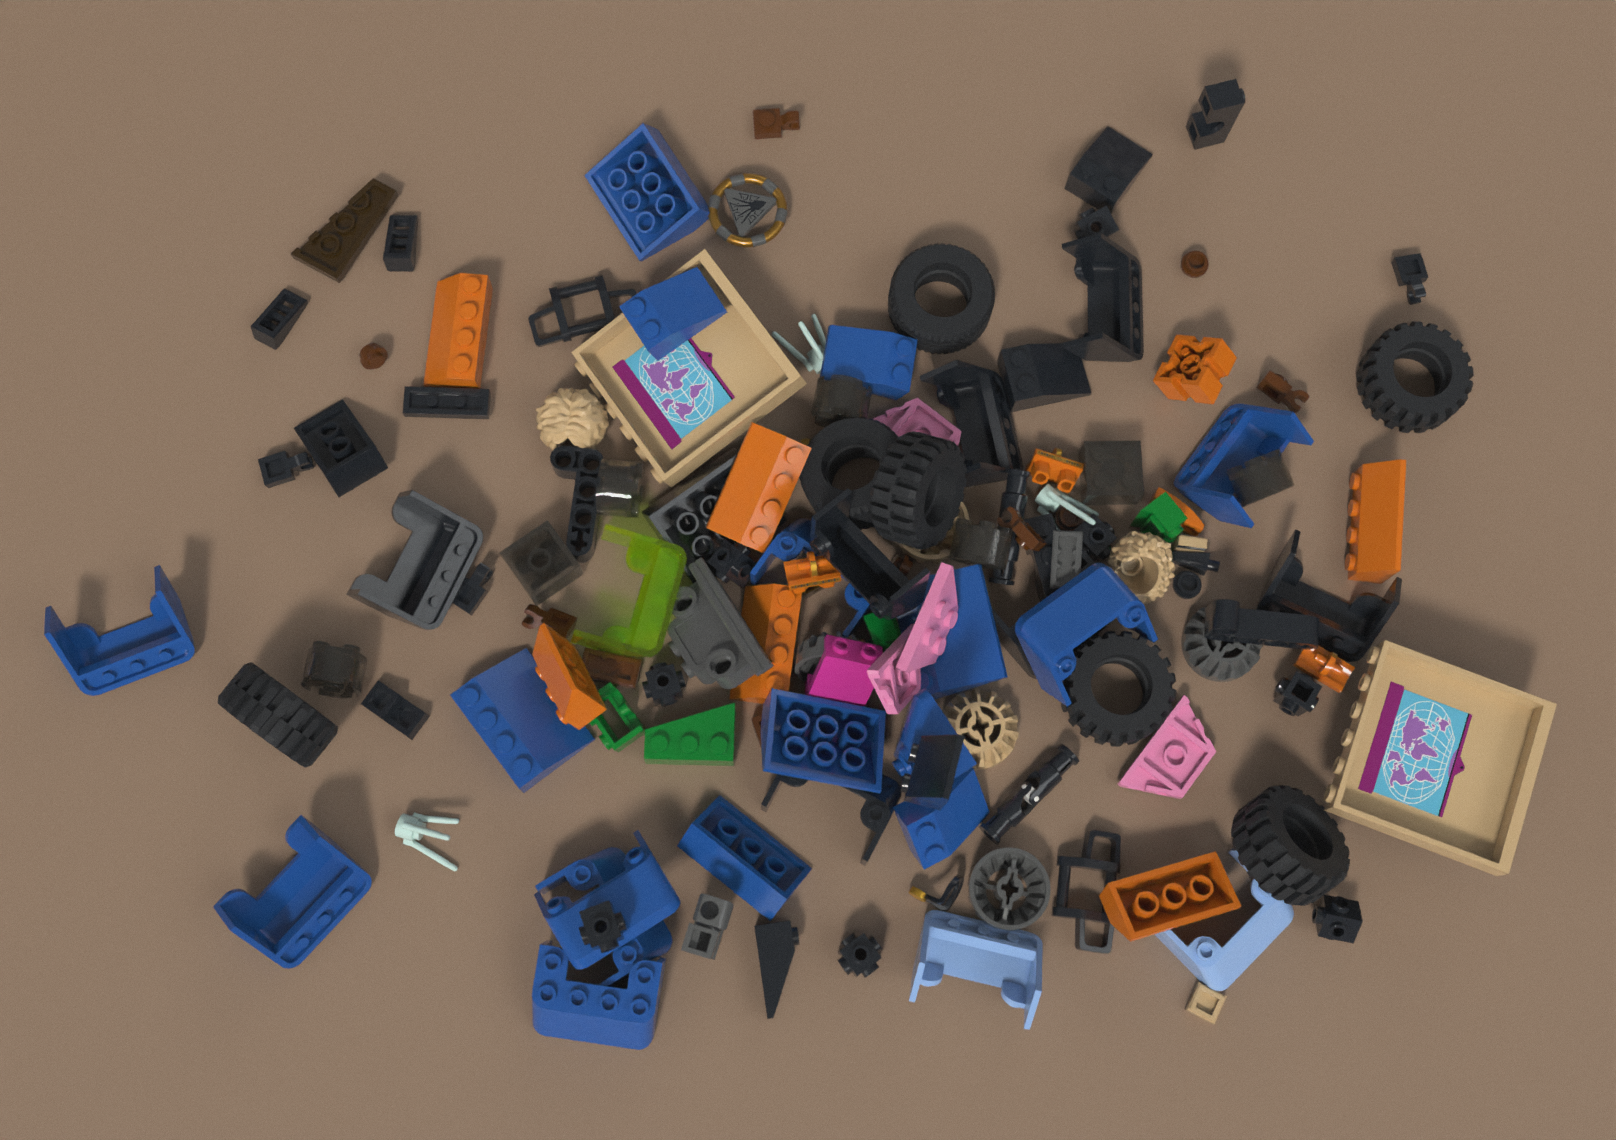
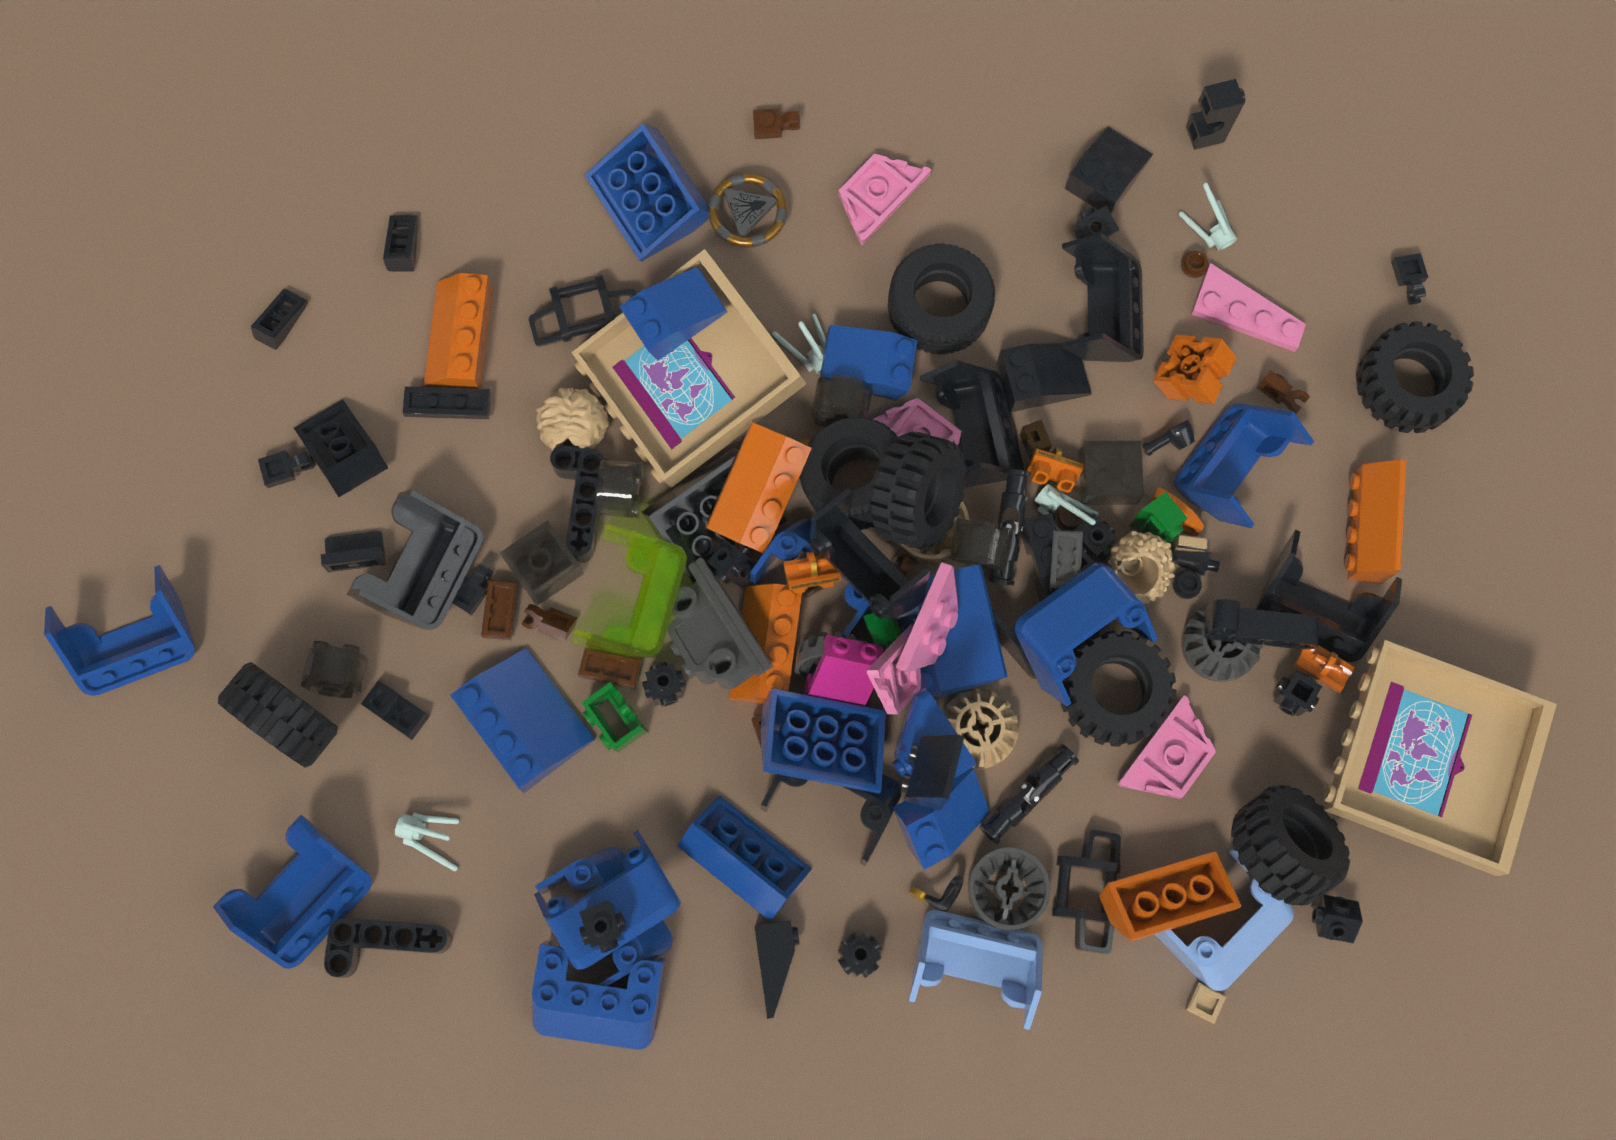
dark brown wing [290,178,399,283] -> none
reddish brown plate [359,343,388,370] -> none
orange slope [532,623,607,730] -> none
green wedge [644,703,736,766] -> none
dark grey hips [681,893,734,960] -> none
reddish brown plate [996,507,1047,551] -> none
clear smoke brick [1226,449,1294,507] -> none
none -> black panel [321,531,386,573]
none -> black beam [324,918,452,978]
none -> reddish brown plate [481,580,519,641]
none -> bright pink wing [838,154,931,246]
none -> dark brown piece [1019,420,1052,460]
none -> black bar [1142,420,1195,456]
none -> light aqua plant [1179,182,1237,251]
none -> bright pink wing [1191,263,1306,352]

